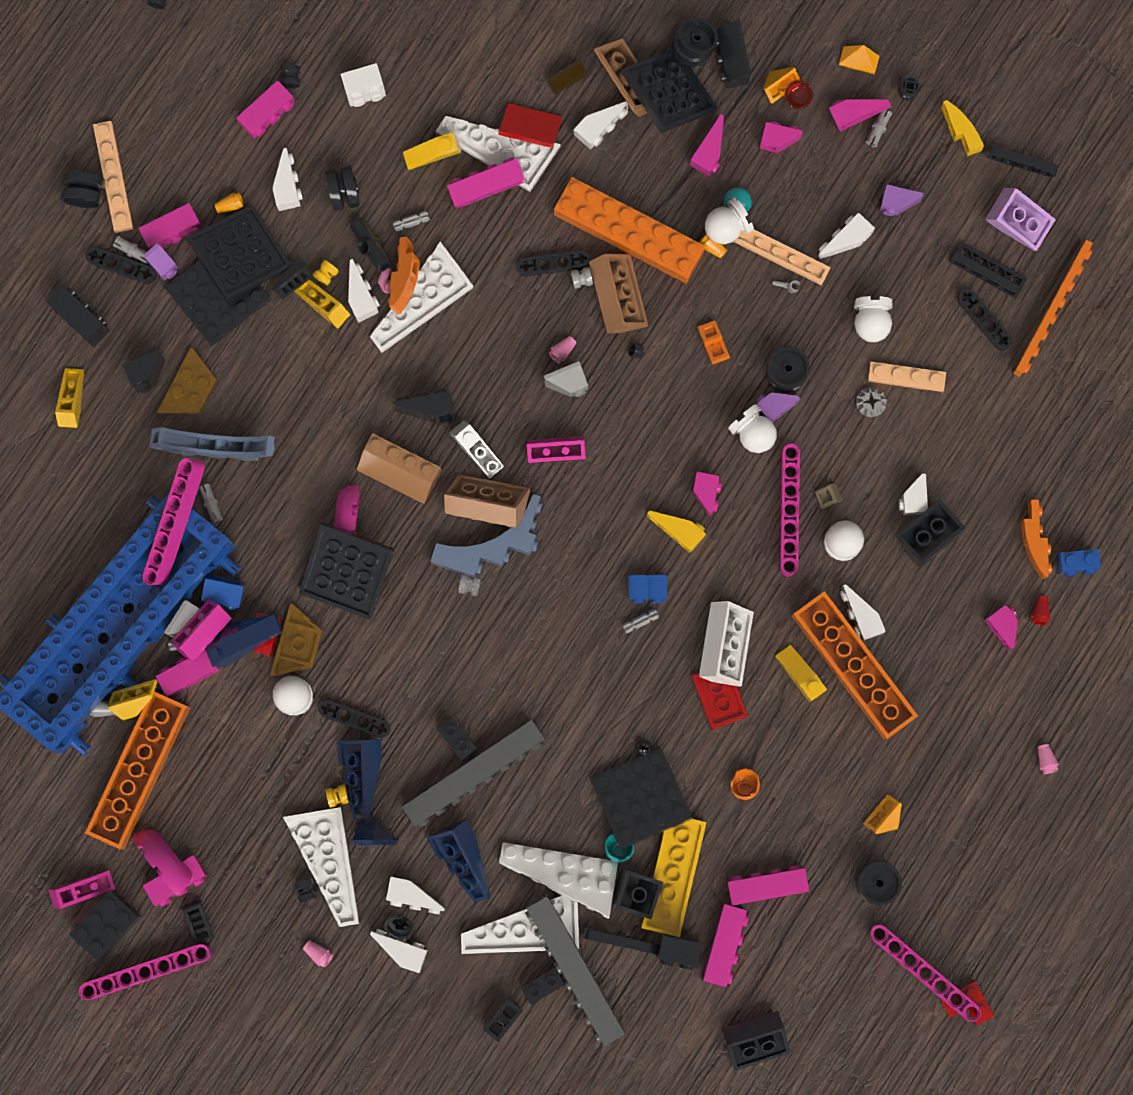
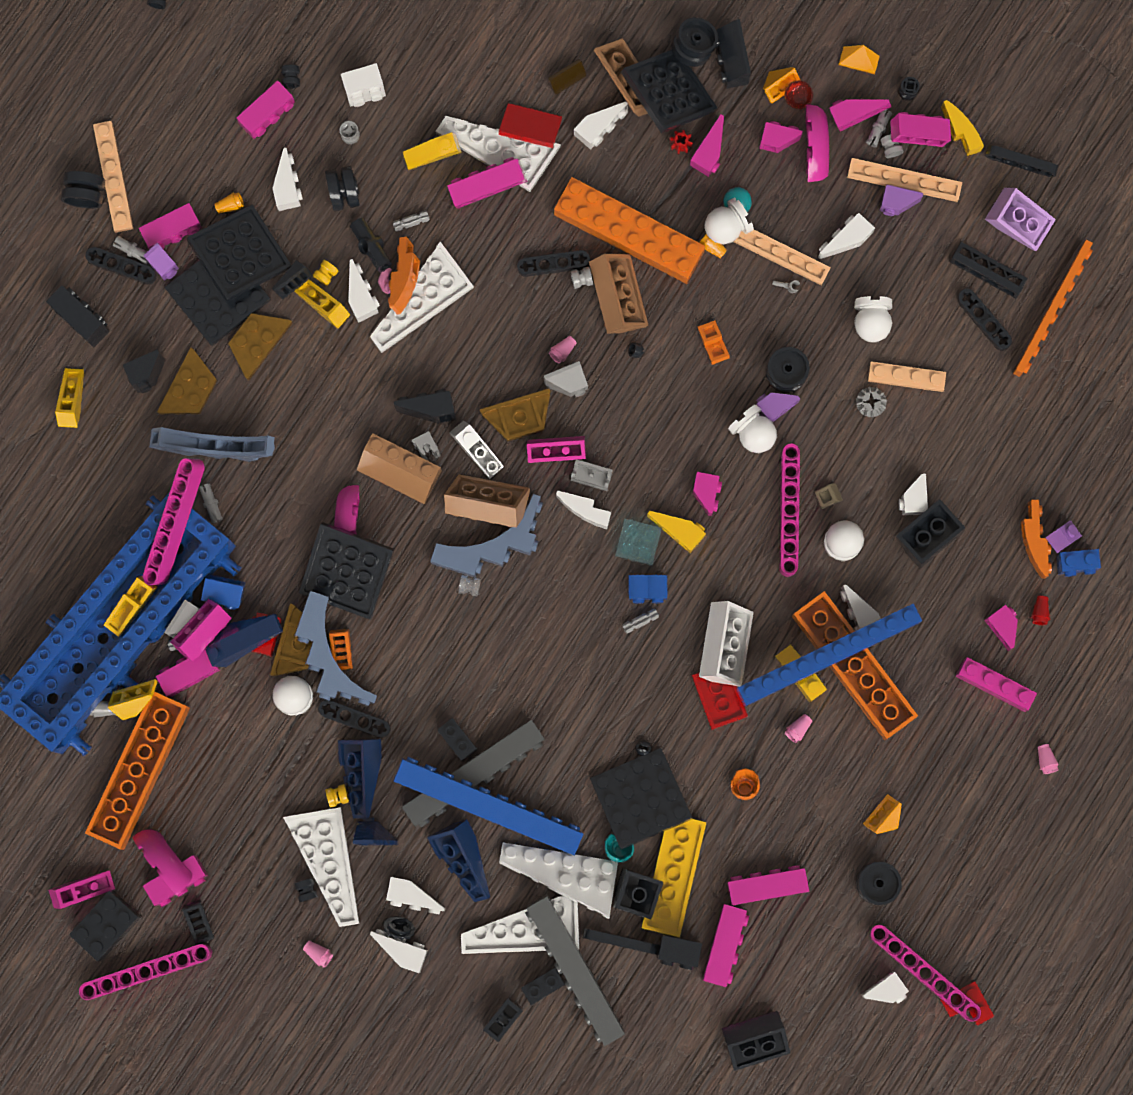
none -> yellow slope [104,576,157,637]
none -> pearl gold wing [228,314,292,381]
none -> sand blue arch [294,591,377,706]
none -> orange slope [329,629,353,670]
none -> light grey wheel [339,121,360,144]
none -> blue brick [393,757,583,856]
none -> light grey hinge [412,431,440,461]
none -> pearl gold wing [480,388,551,441]
none -> white slope [556,491,611,529]
none -> light grey hinge [571,460,613,491]
none -> clear light blue plate [615,519,662,566]
none -> red gear [670,130,693,154]
none -> blue brick [736,603,922,707]
none -> bright pink cone [785,714,812,743]
none -> dark pink brick [805,105,829,182]
none -> light nougat plate [847,158,962,202]
none -> white slope [861,971,909,1004]
none -> light grey wheel [880,134,904,158]
none -> dark pink brick [890,112,951,147]
none -> dark pink brick [956,657,1037,712]
none -> medium lavender slope [1046,520,1082,553]

